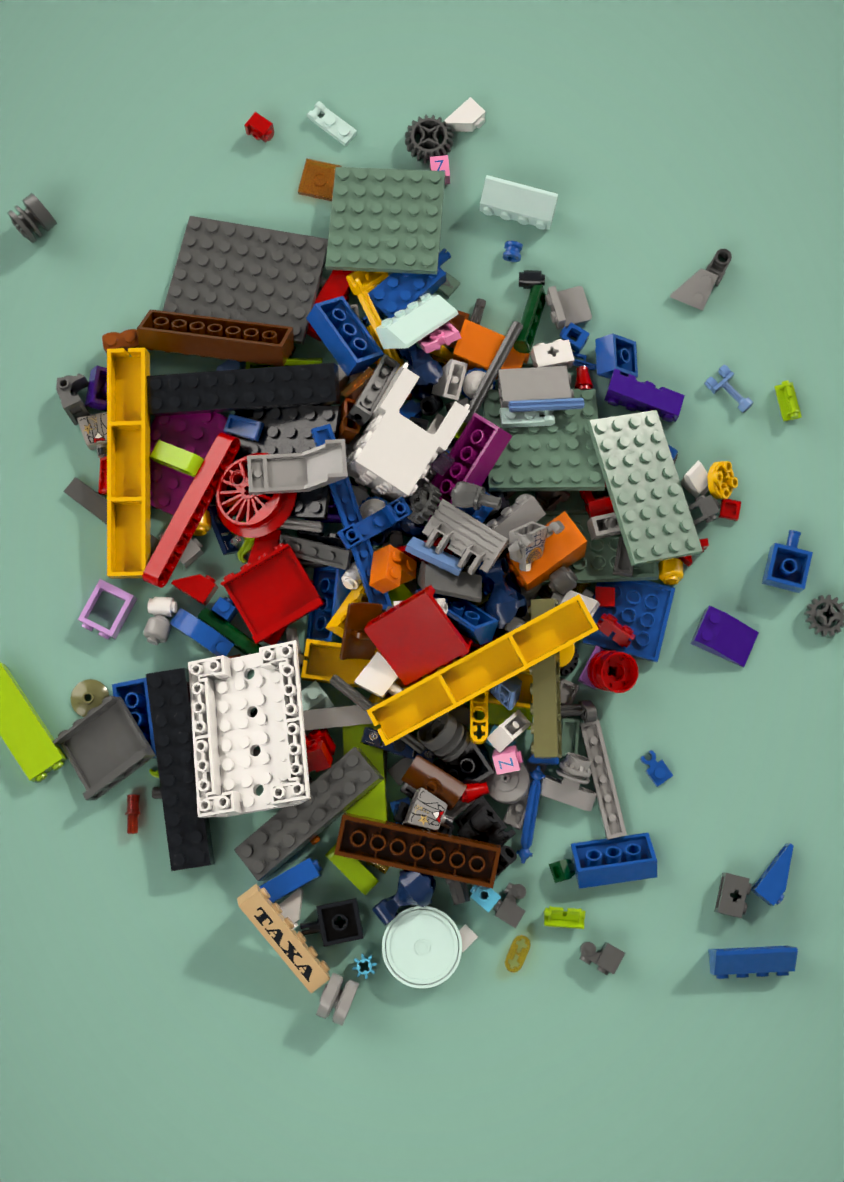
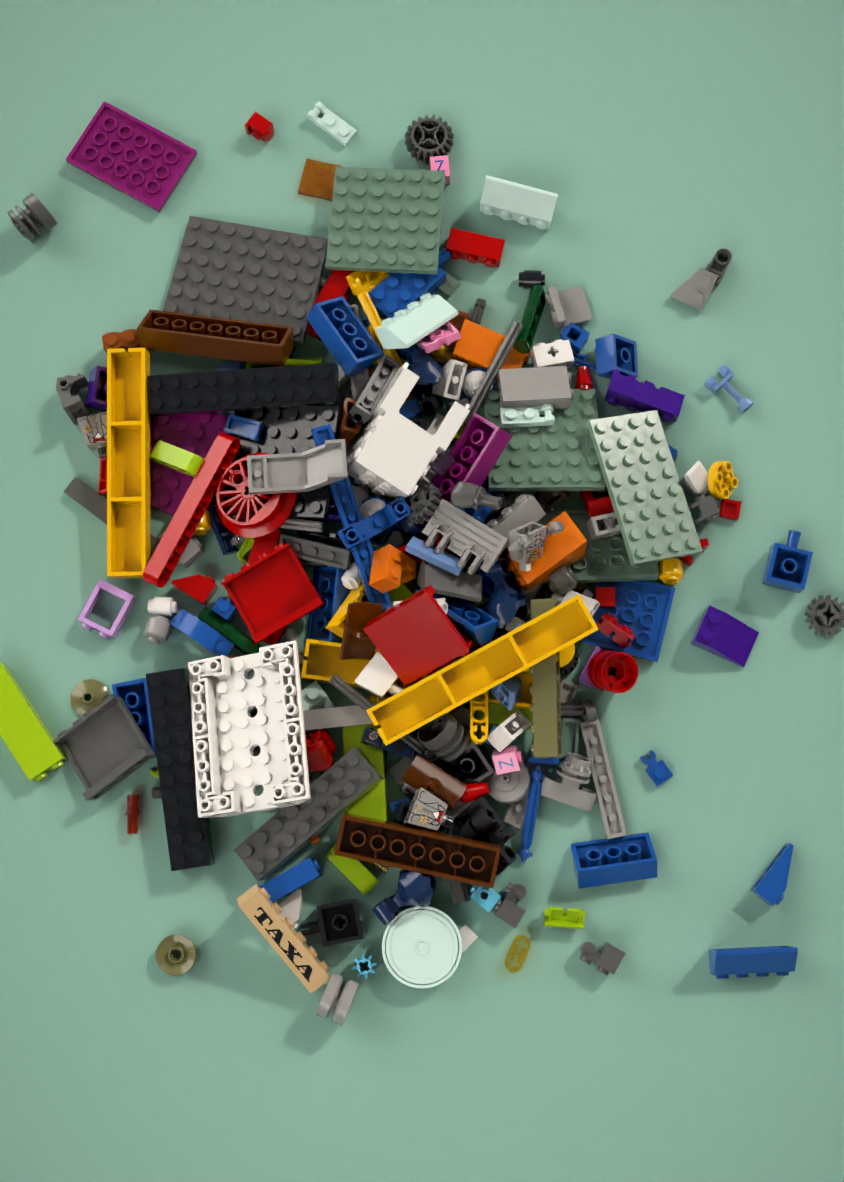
clear orange tile [340,367,374,398] -> none
white slope [444,97,486,132] -> none
blue wheel [503,241,523,262] -> none
medium blue axle [508,398,584,412] -> none
dark green tile [549,859,576,883] -> none
dark grey tile [613,537,634,578] -> none
dark grey brick [714,873,751,918] -> none
lime hinge [774,380,802,422] -> none
none -> magenta plate [66,101,197,213]
none -> olive dish [156,934,196,975]
none -> red brick [446,228,505,268]

